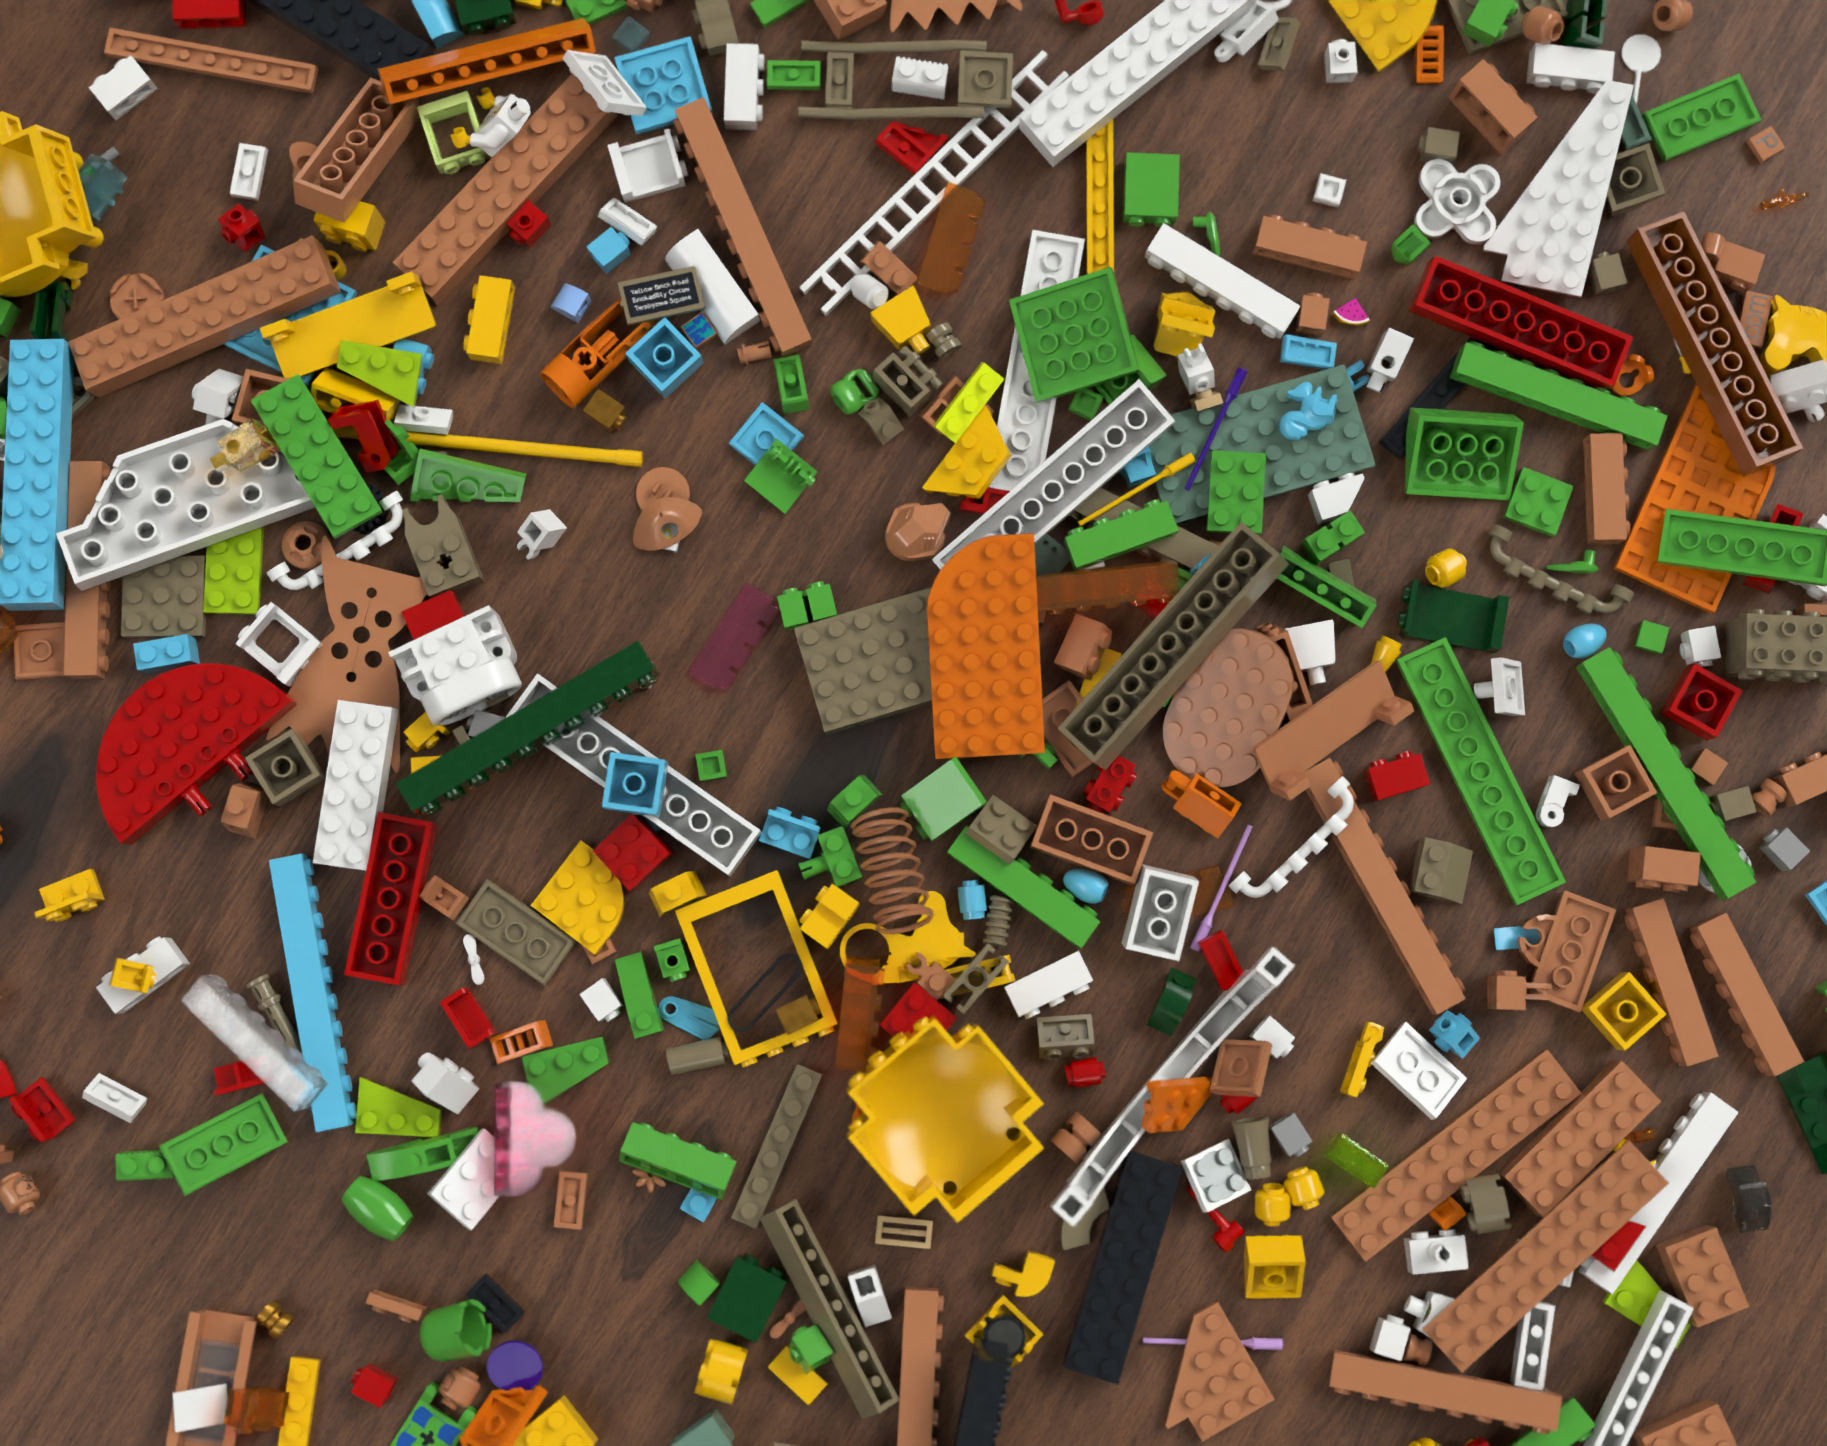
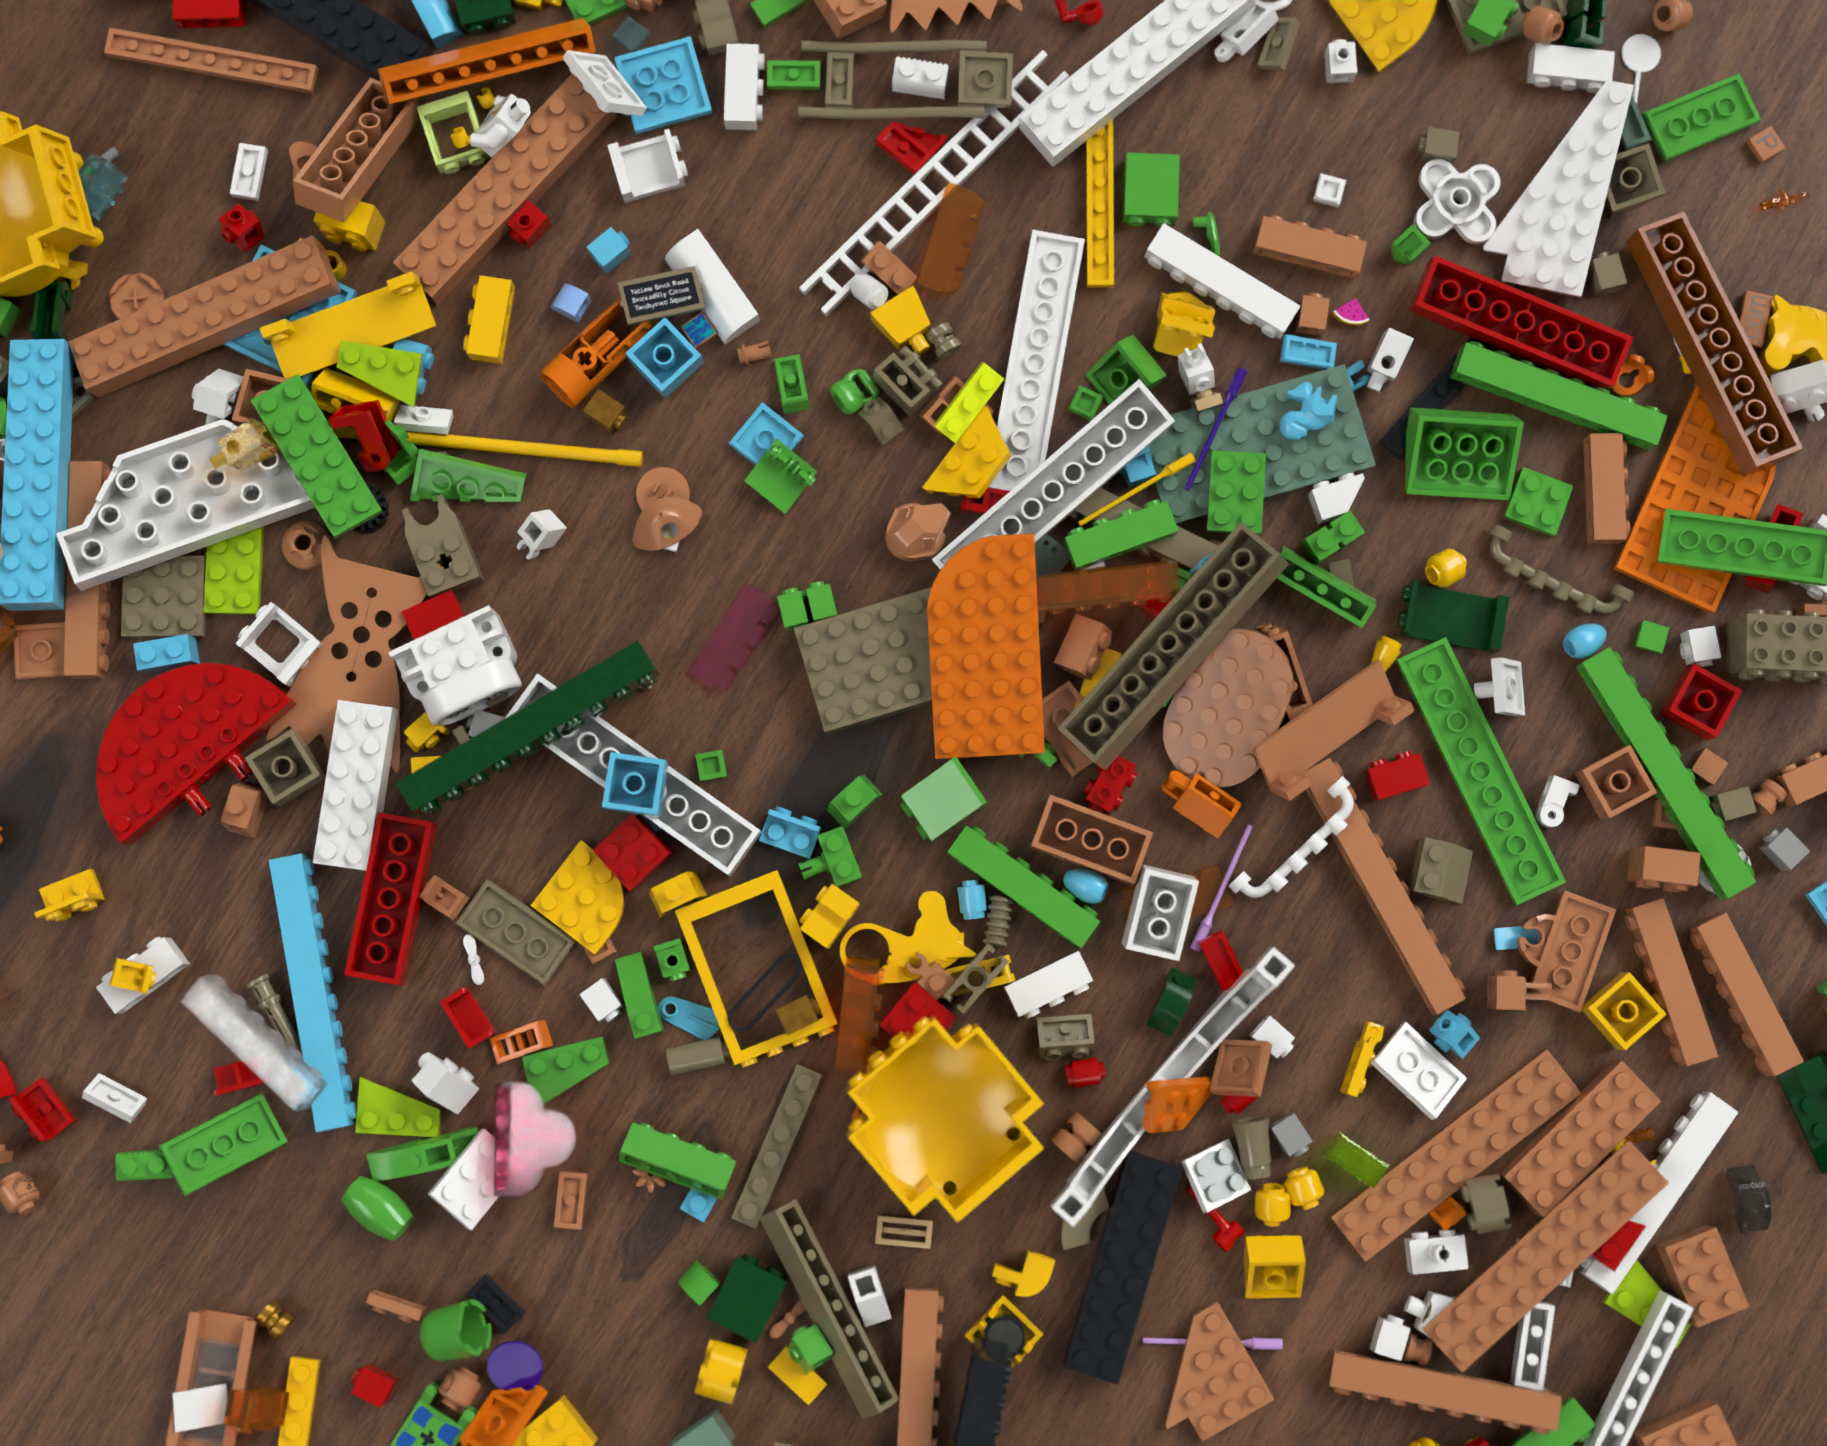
white brick [89,56,158,120] -> none
white bar [266,491,403,590] -> none
white plate [598,198,657,246] -> none
nougat brick [673,97,812,357] -> none
nougat piece [850,807,934,934] -> none
dark tan plate [965,795,1037,865] -> none
bright green plate [1009,267,1140,403] -> none
white torso [1285,619,1335,686] -> none
orange slope [1414,26,1444,84] -> none
nougat brick [1449,59,1538,155] -> none
bright green bar [1546,550,1599,574] -> none
nougat hinge [1701,232,1765,292] -> none

